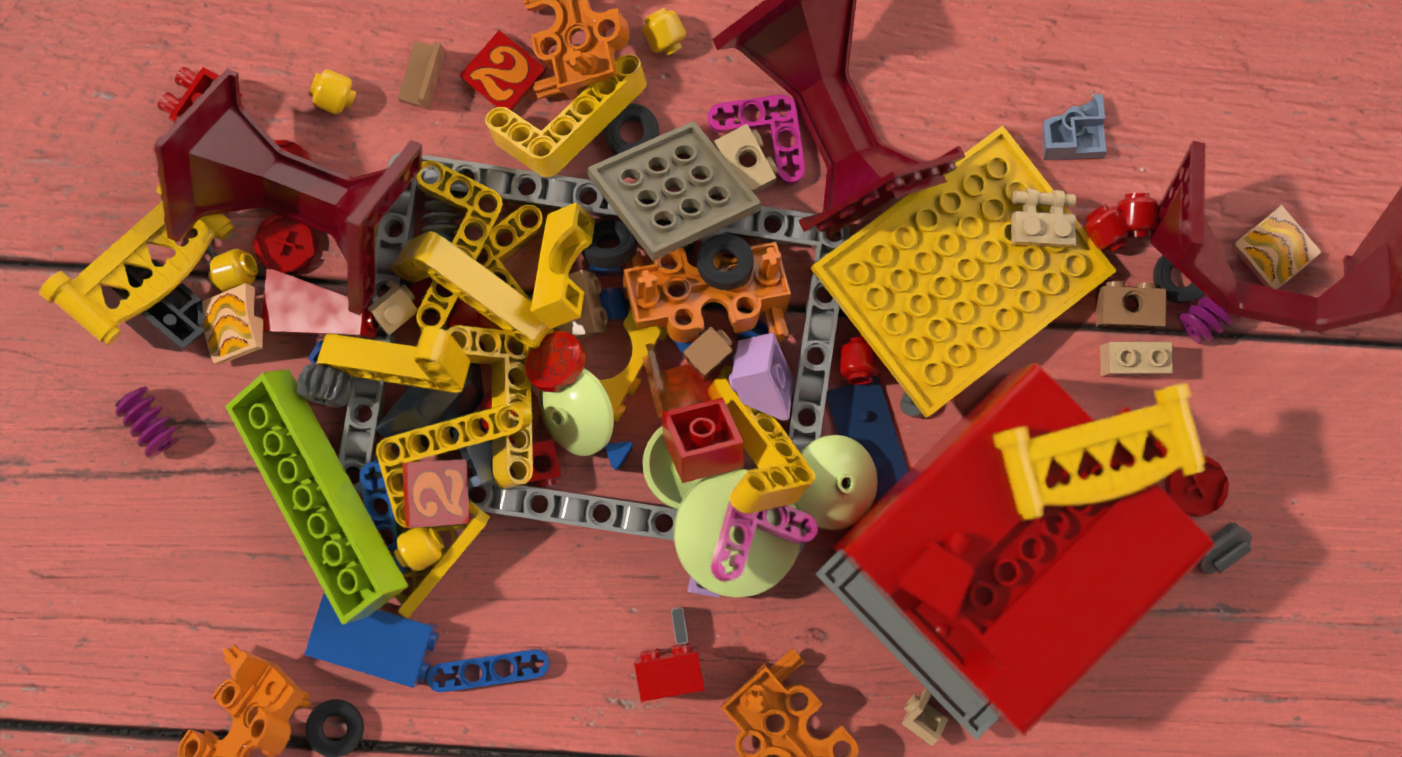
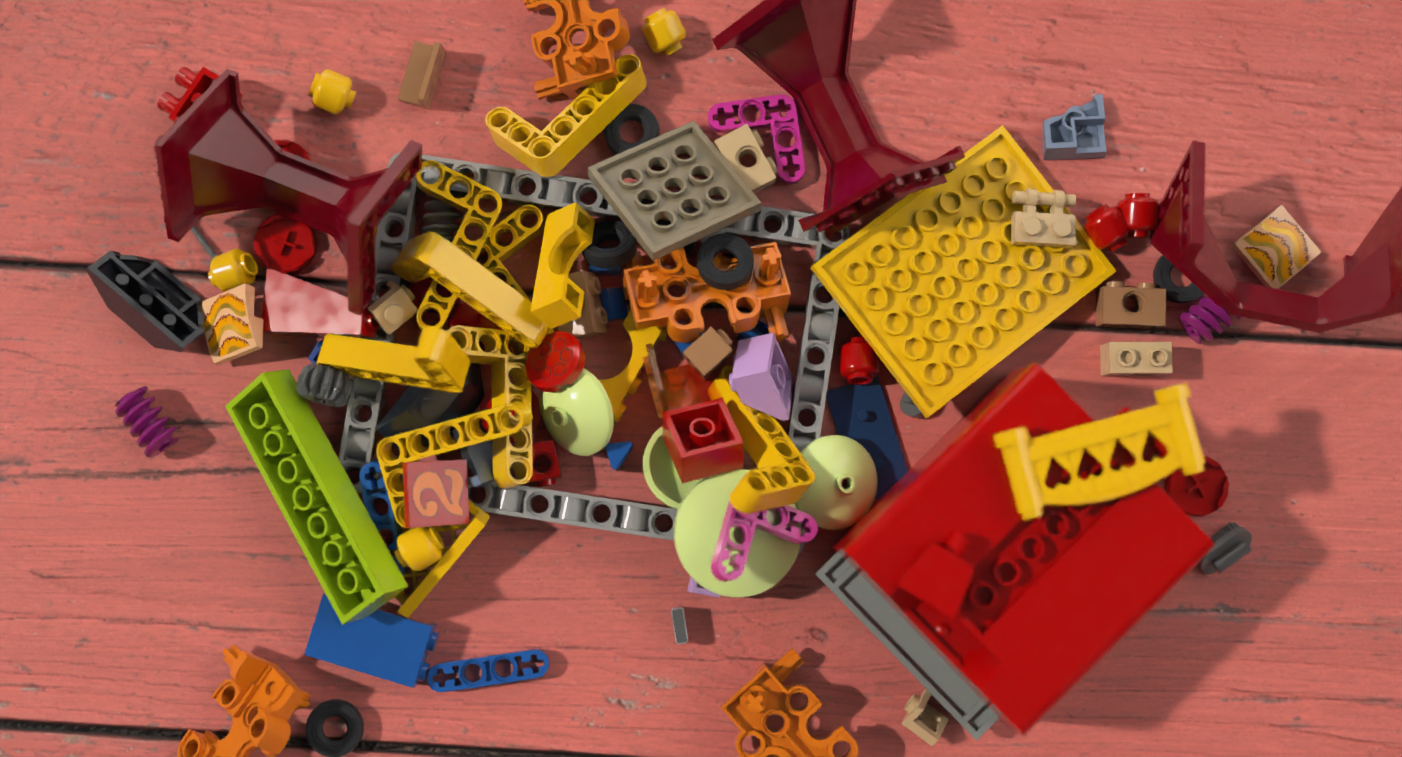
yellow piece [39,184,235,345] -> none
tile [459,30,546,111] -> none
red brick [634,642,705,702] -> none

